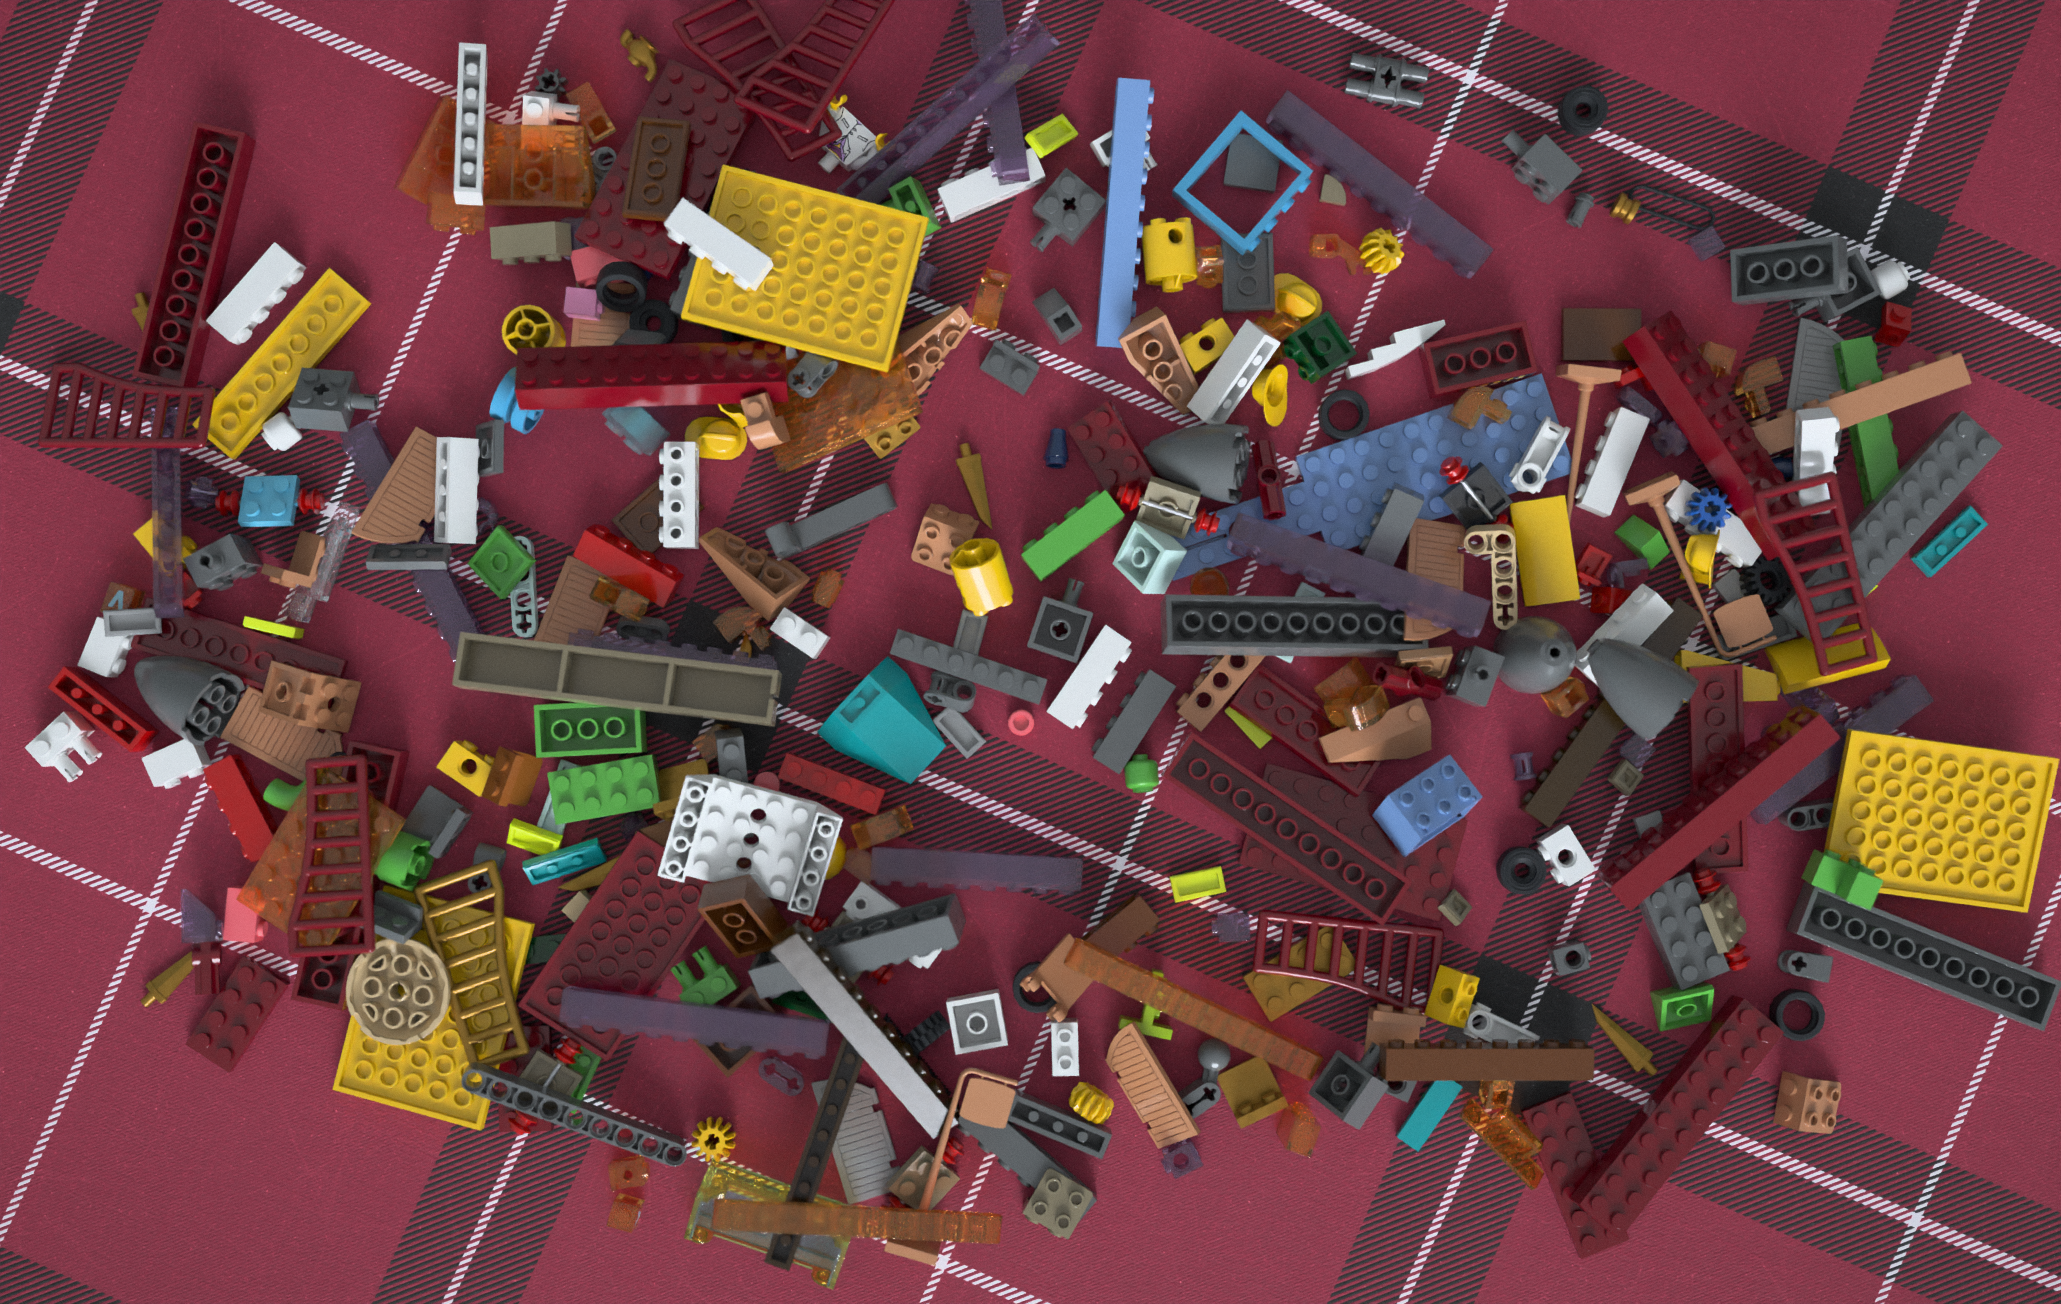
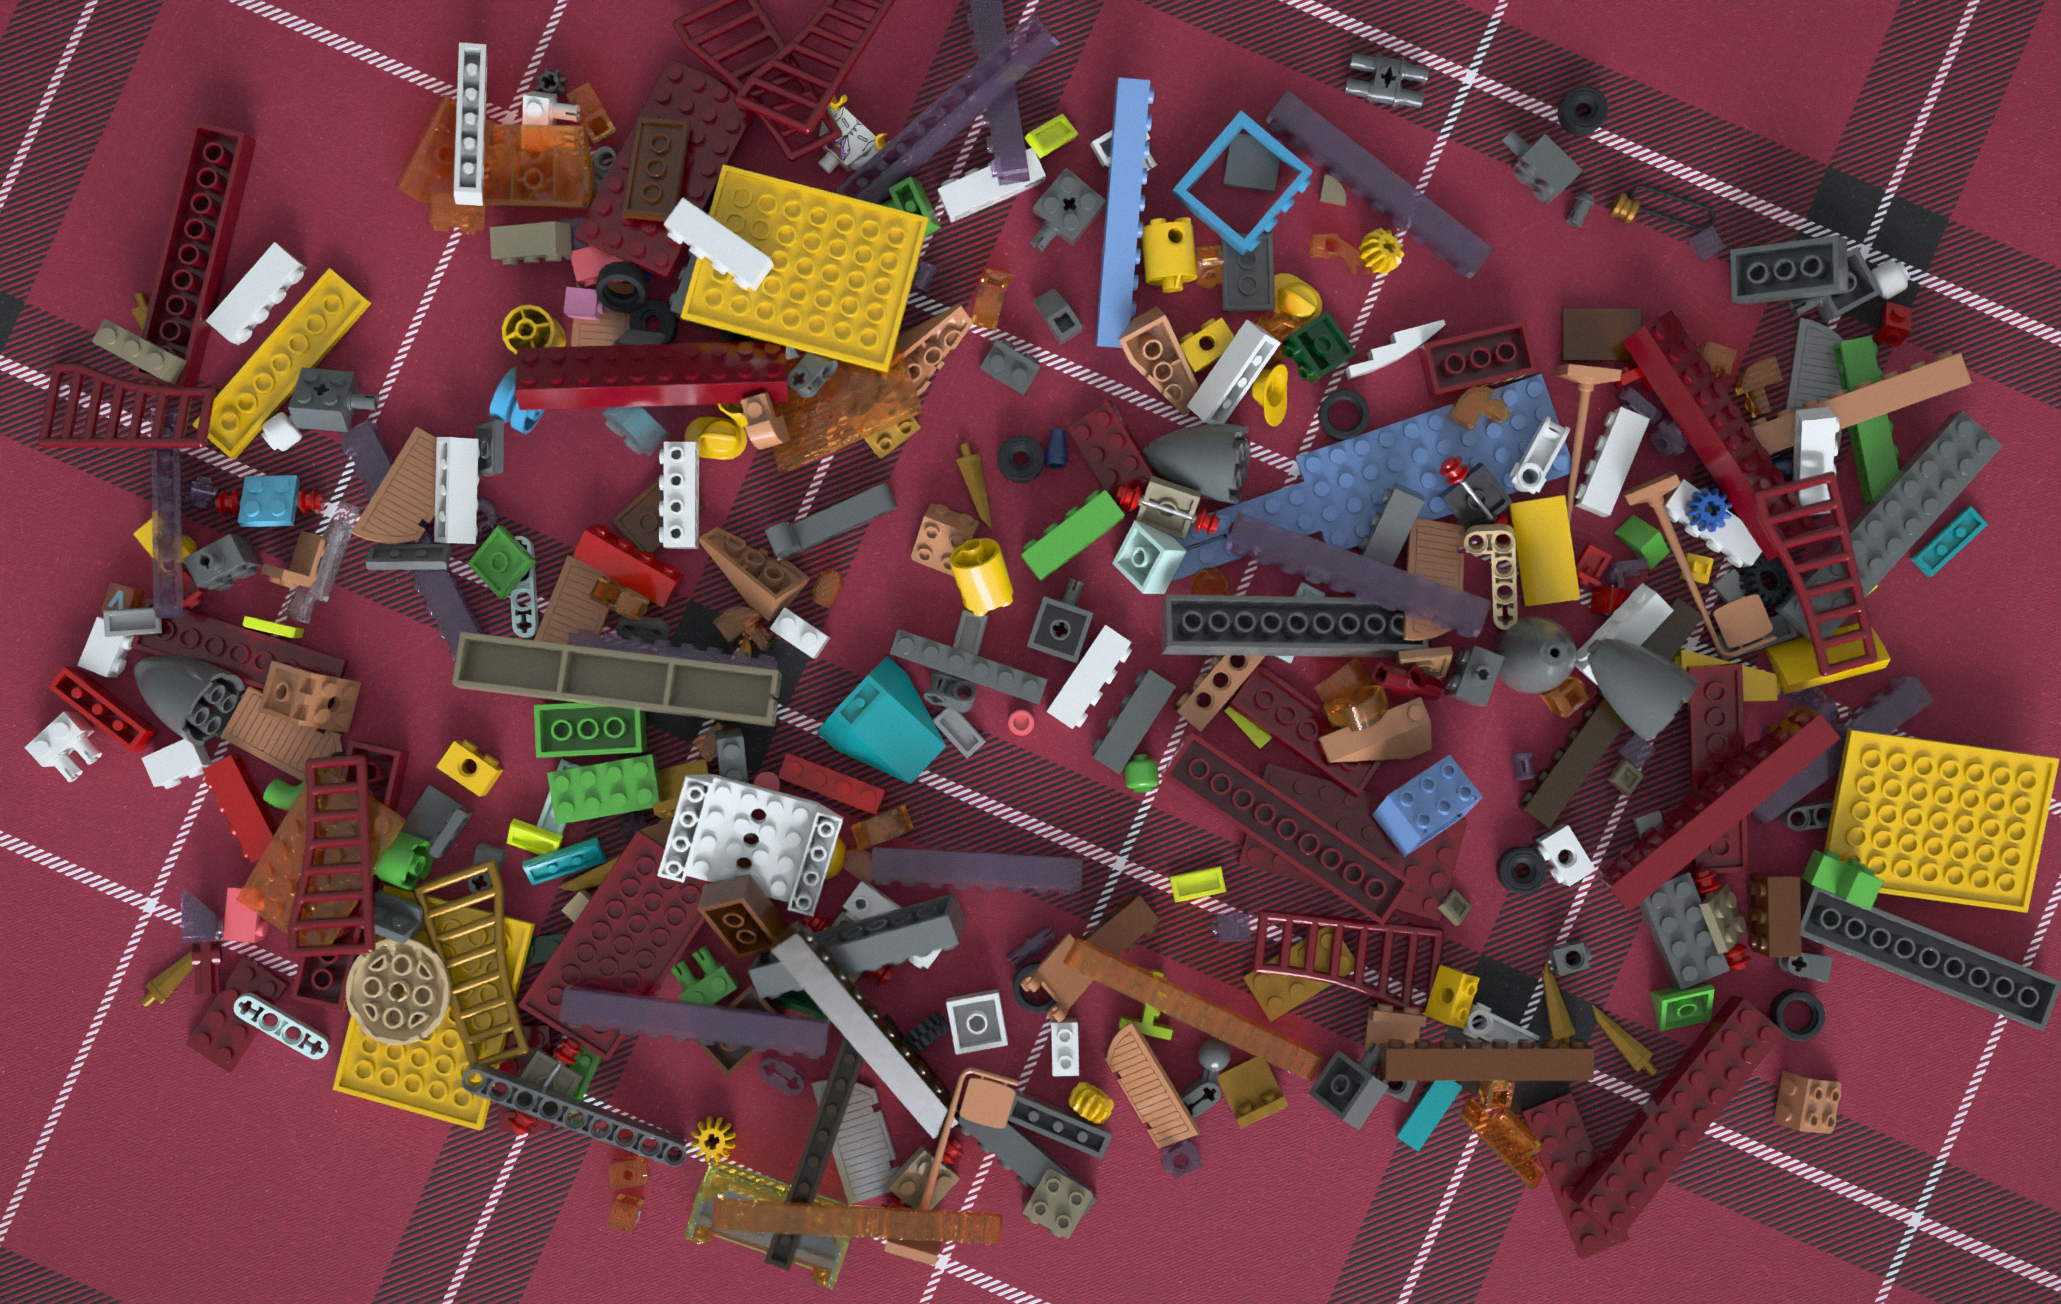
dark orange bracket [481,746,543,807] -> none
pearl gold piece [620,29,660,83] -> none
dark red piece [1251,440,1286,521] -> none
clear orange brick [1276,1102,1321,1158] -> none
yellow piece [1685,529,1720,588] -> none
none -> dark tan brick [92,319,187,384]
none -> light aqua beam [234,993,330,1059]
none -> black tyre [997,435,1044,483]
none -> clear purple pin [1005,924,1057,969]
none -> pearl gold bar [1542,961,1576,1043]
none -> reddish brown brick [1747,873,1801,957]

